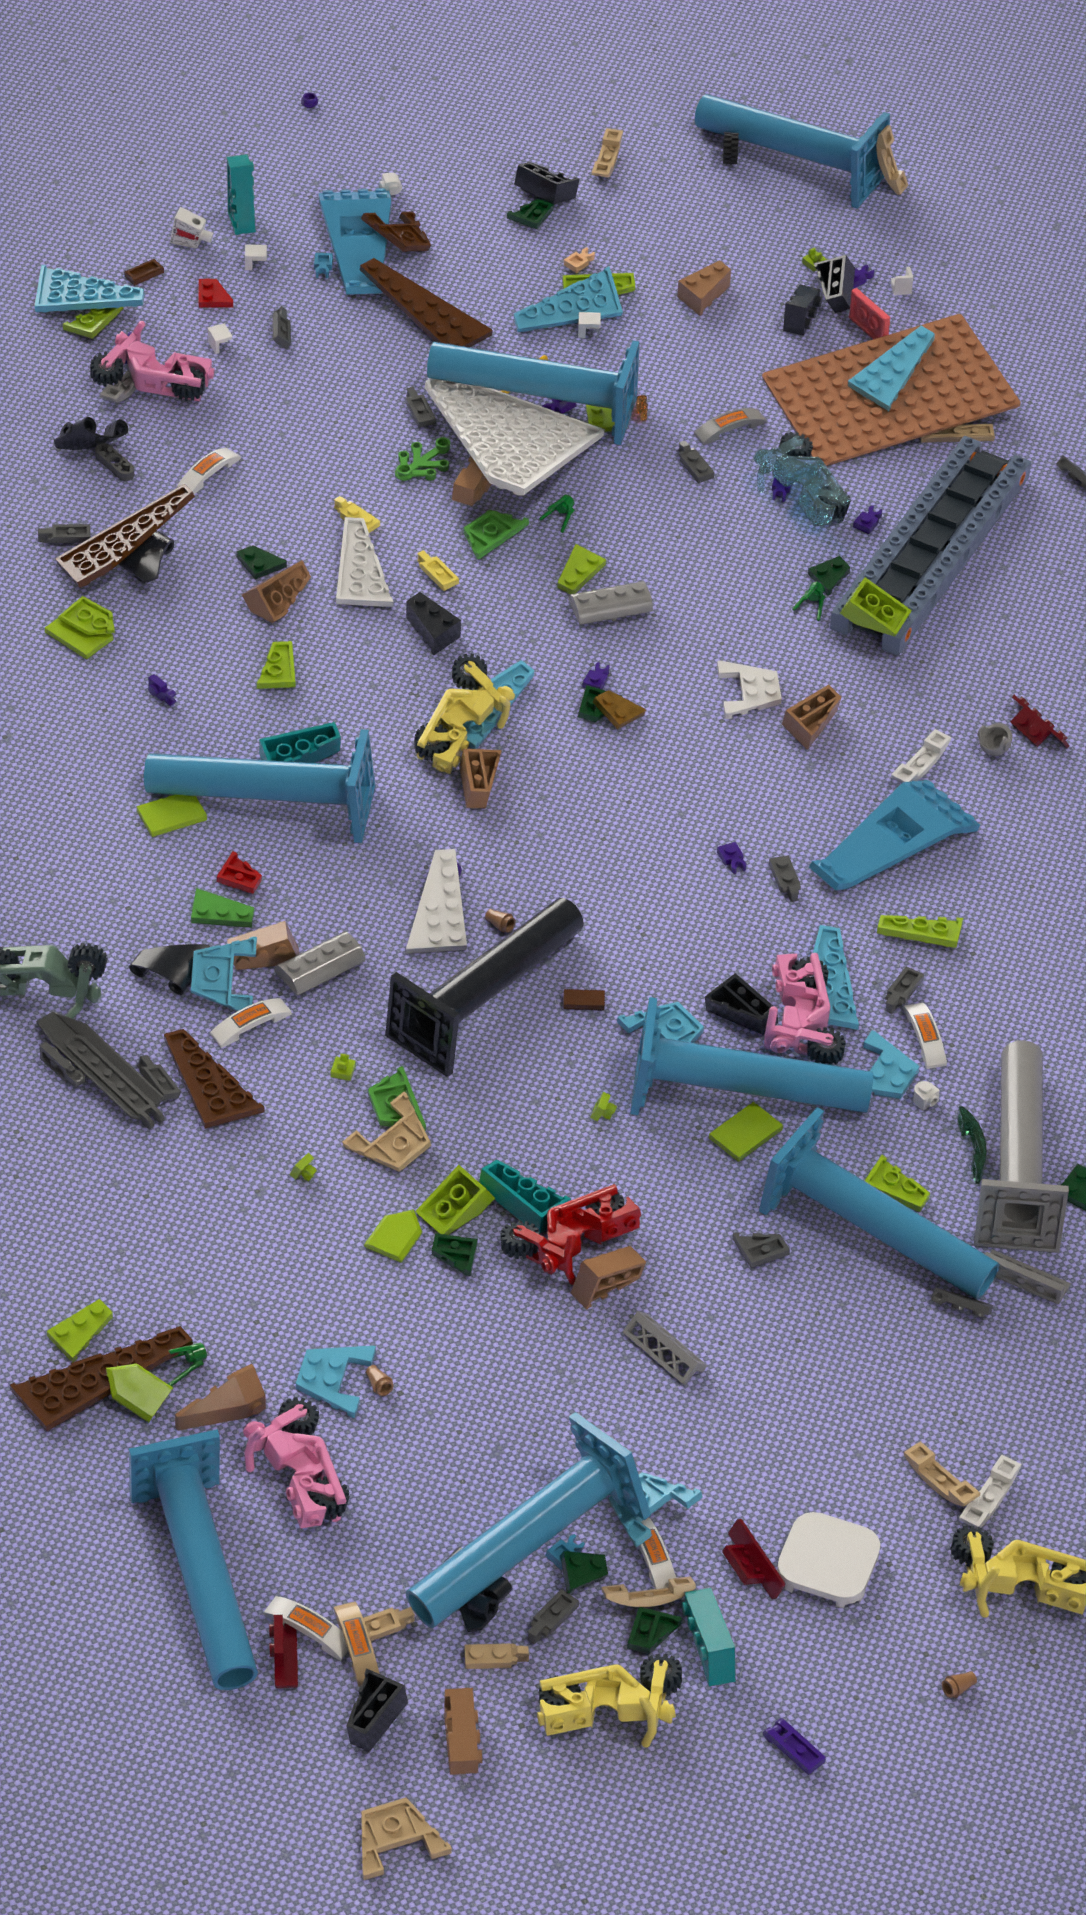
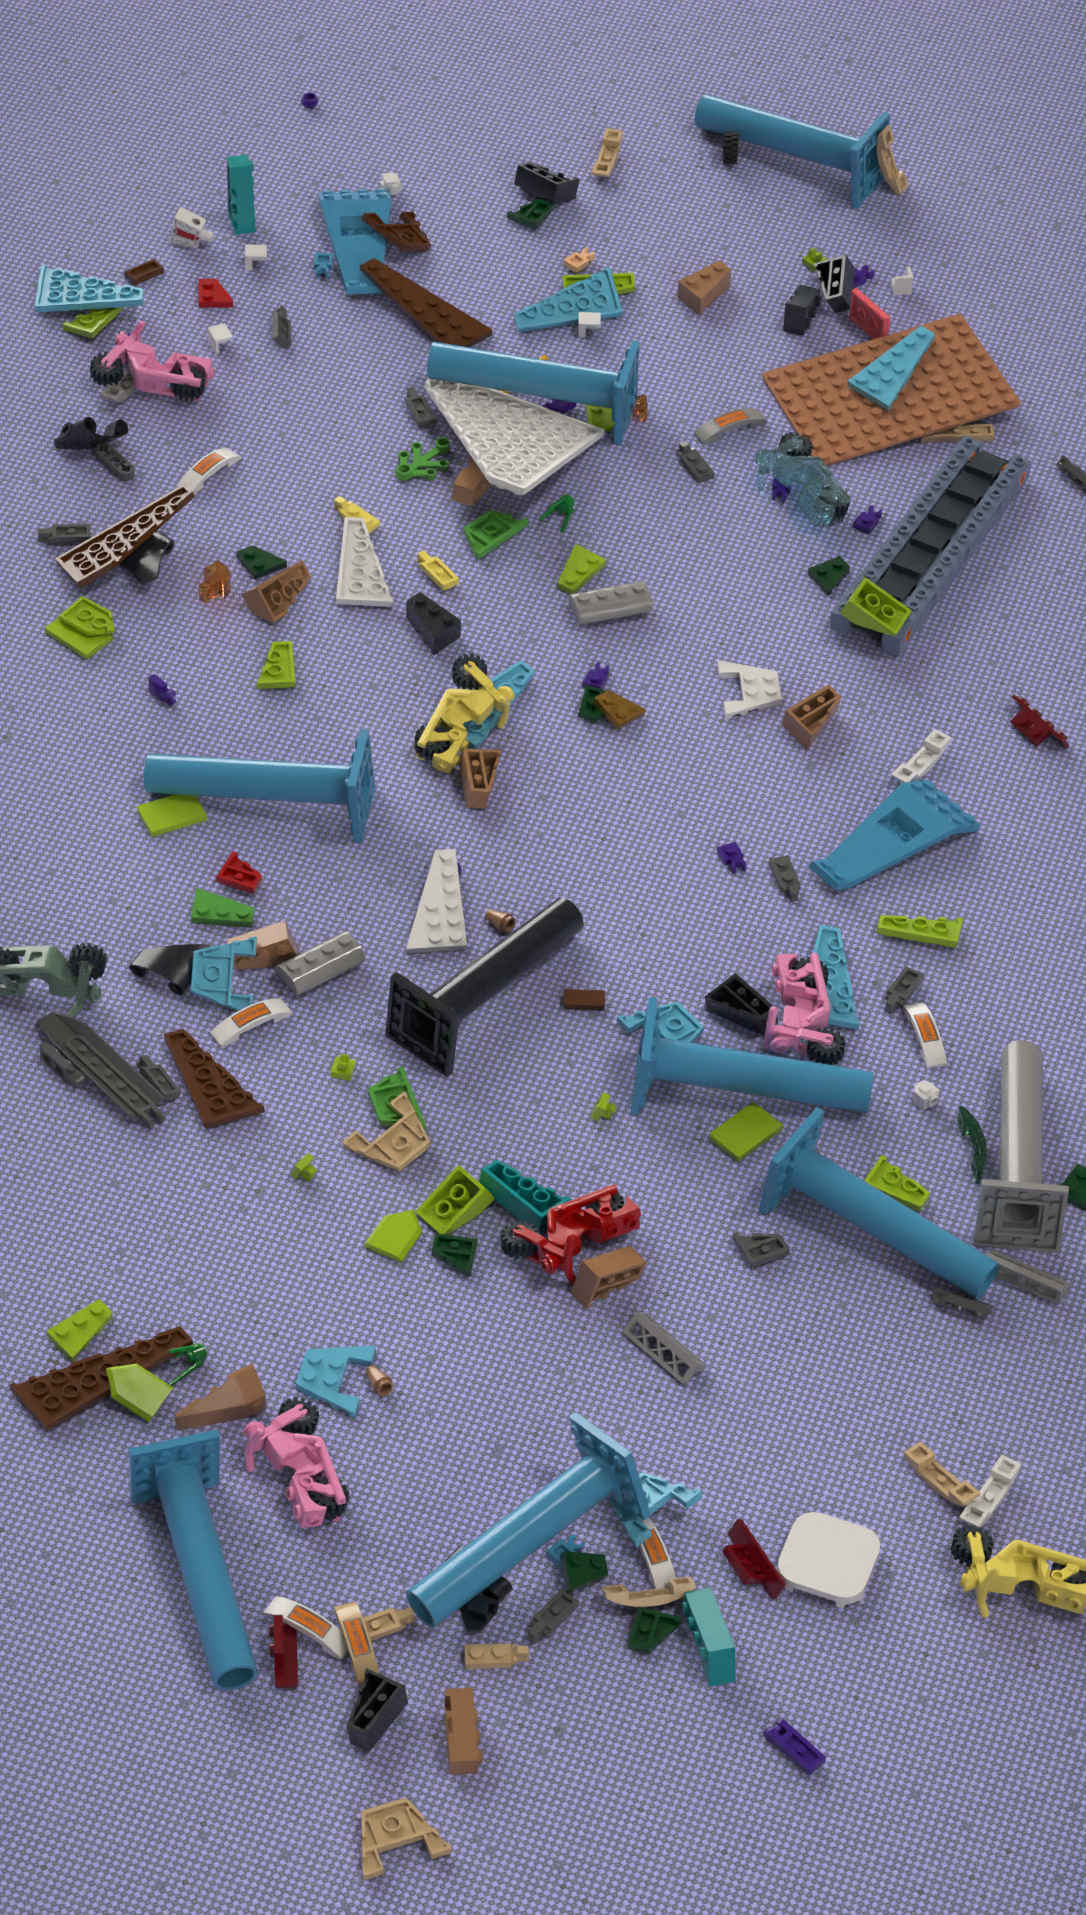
teal wedge [259,722,341,763] -> none
light yellow piece [537,1654,682,1748] -> none
green plant [792,581,826,621] -> none
medium azure wing [863,1030,920,1099] -> none
medium nougat cone [942,1671,977,1698] -> none
light grey cap [977,723,1012,756] -> none
none -> clear orange brick [199,560,231,603]

